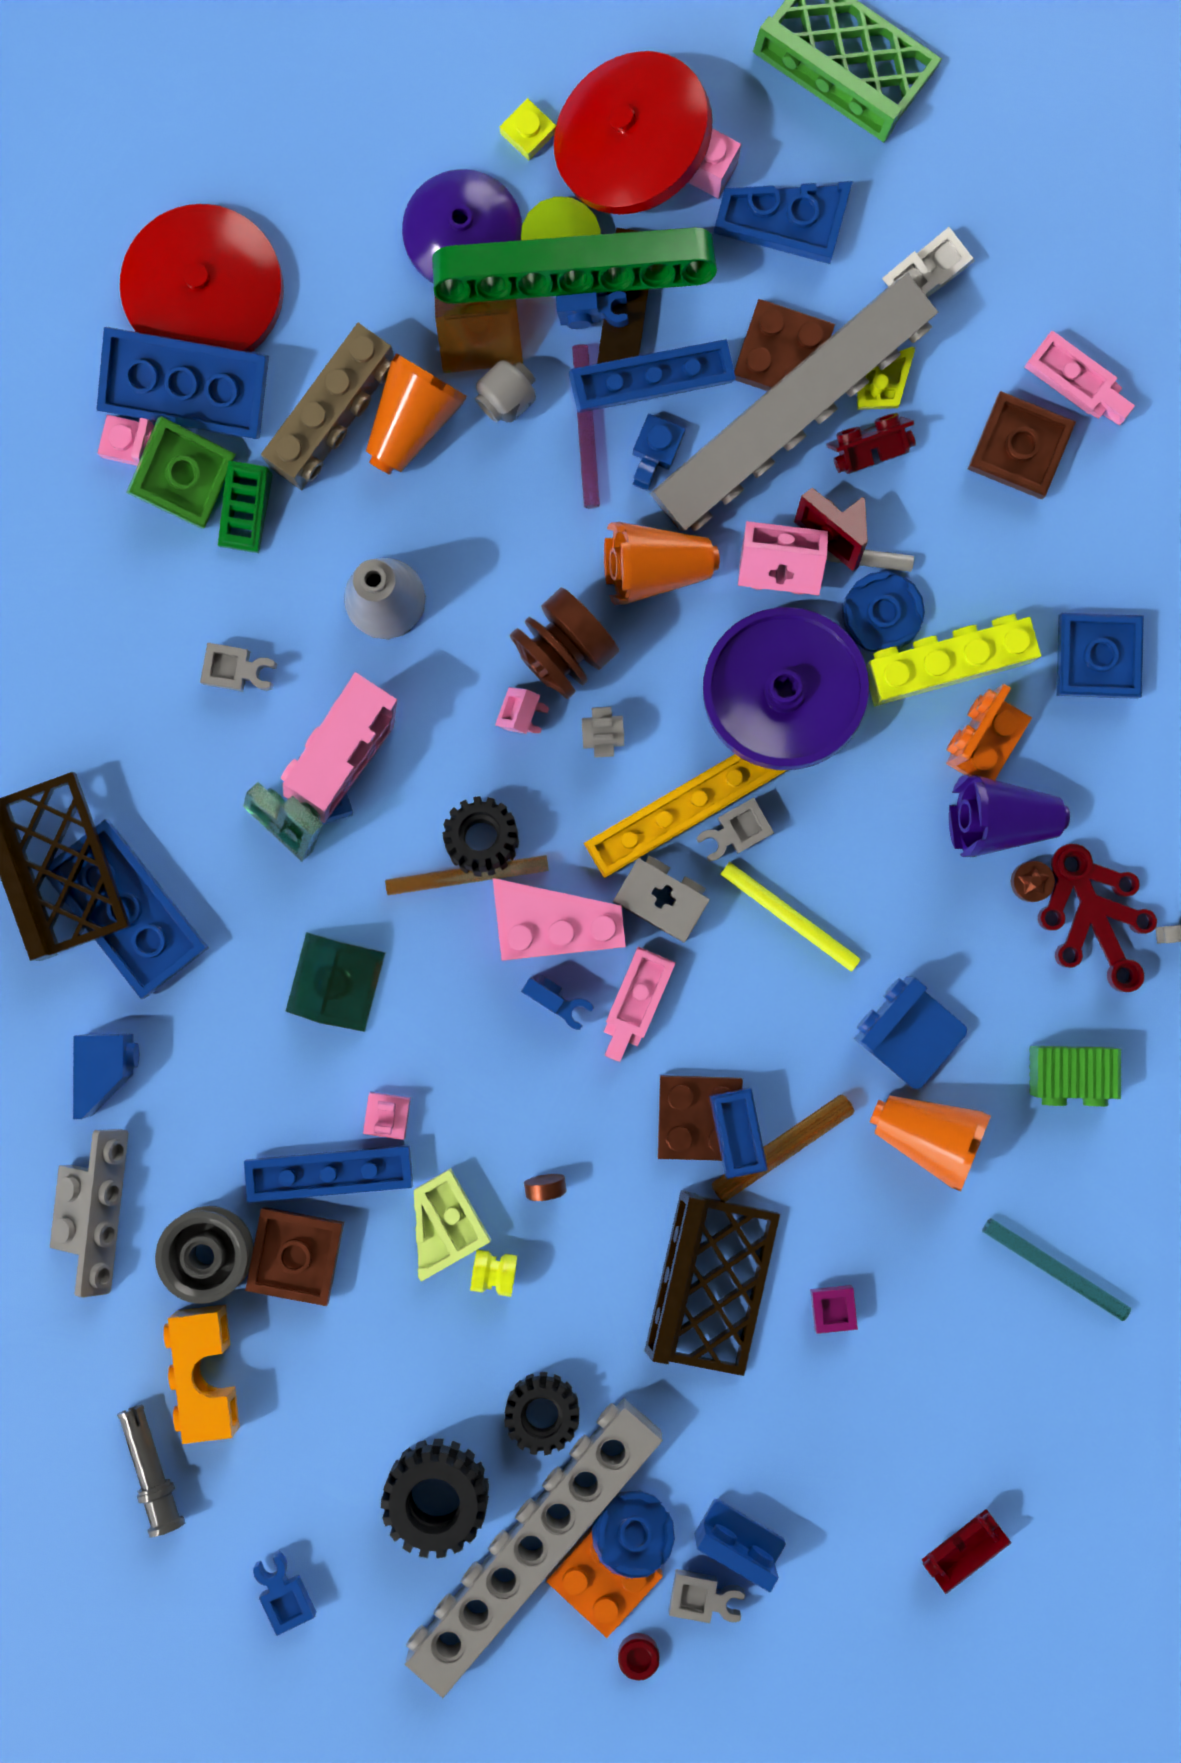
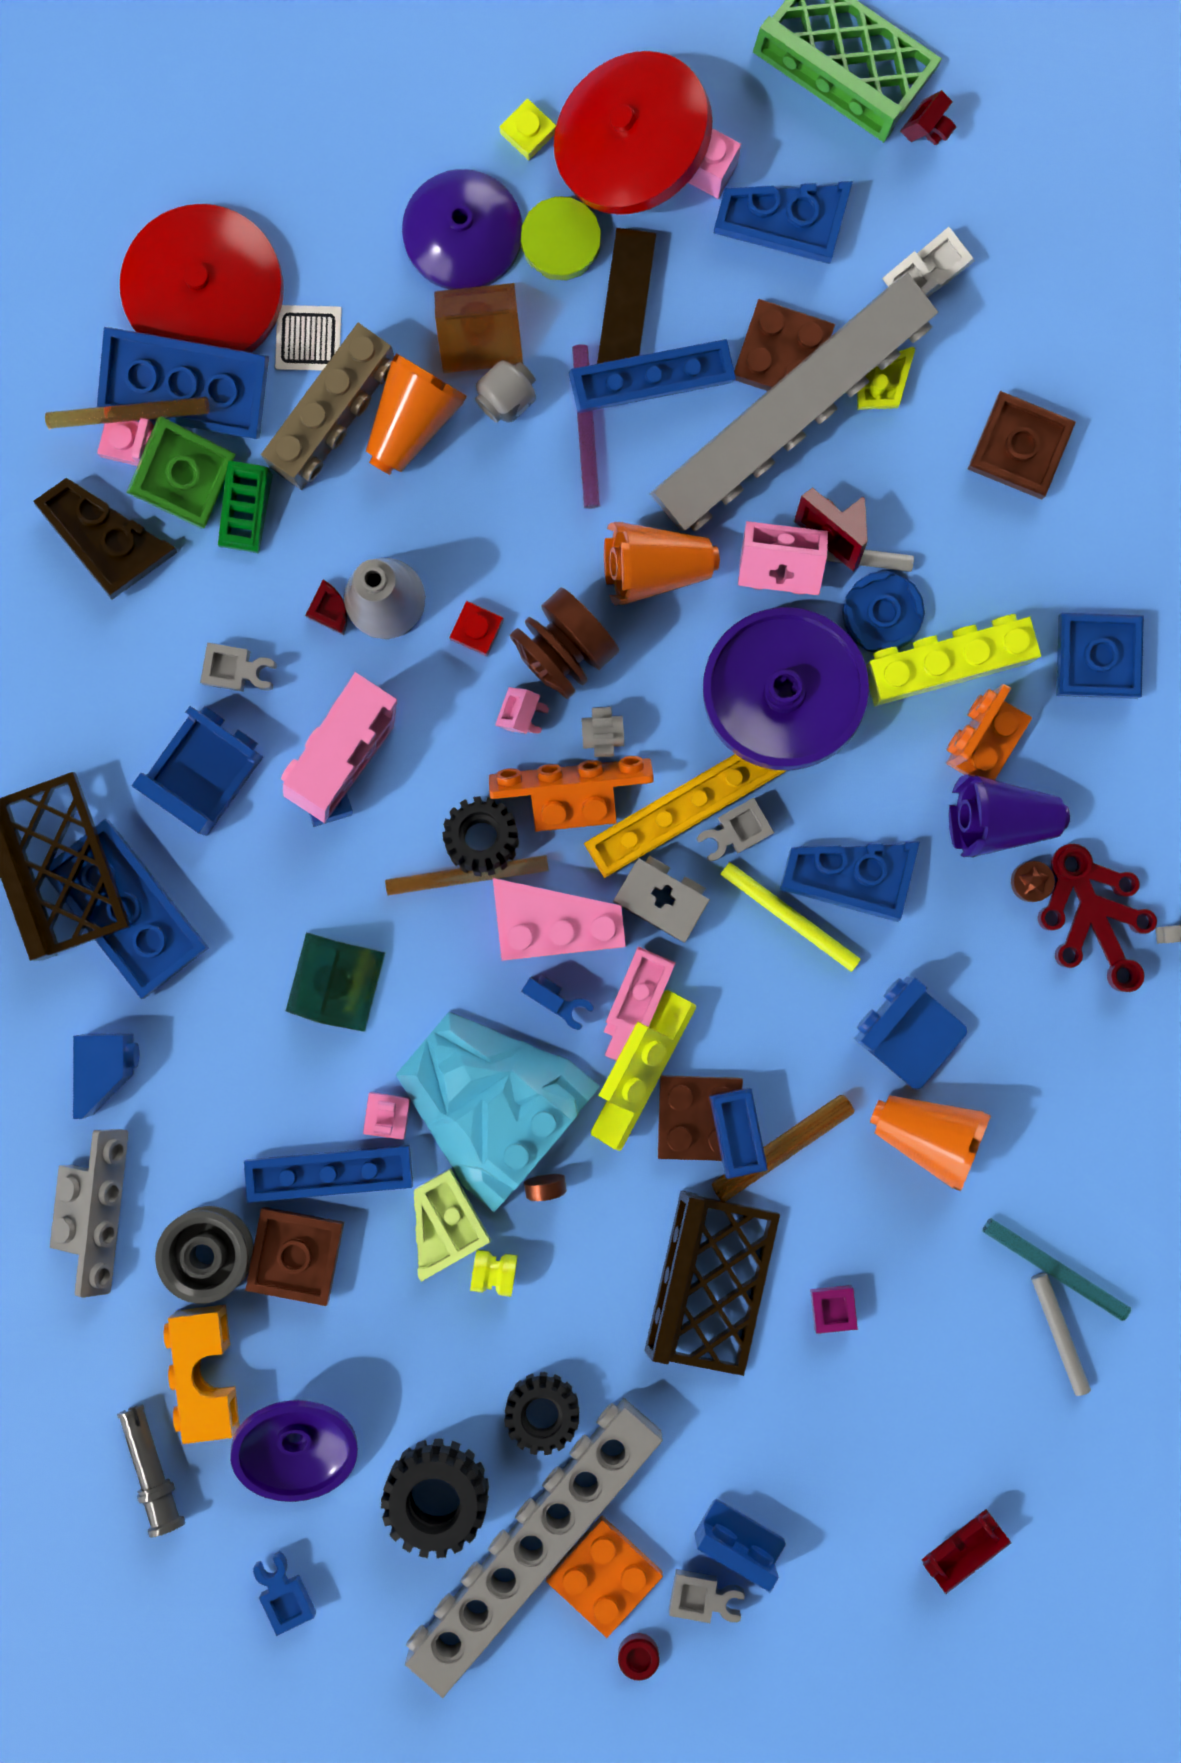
plate [243,782,323,862] -> none
green beam [432,227,717,304] -> none
blue plate [556,291,629,329] -> none
blue tile [592,1490,675,1578] -> none
blue plate [632,413,686,491] -> none
dark red hinge [826,413,916,474] -> none
bright pink hinge [1024,331,1135,425] -> none
bright green brick [1029,1046,1121,1107] -> none
none -> dark brown wing [33,478,177,600]
none -> clear orange bar [45,397,209,429]
none -> blue panel [131,706,263,836]
none -> dark purple dish [230,1400,358,1502]
none -> white sticker [275,305,341,371]
none -> dark red tile [305,580,347,635]
none -> medium azure wedge [396,1012,600,1212]
none -> red plate [449,601,504,657]
none -> orange bracket [489,756,654,832]
none -> neon yellow bracket [591,990,696,1151]
none -> blue wing [779,842,920,922]
none -> dark red tile [900,90,956,145]
none -> light grey bar [1031,1273,1091,1396]

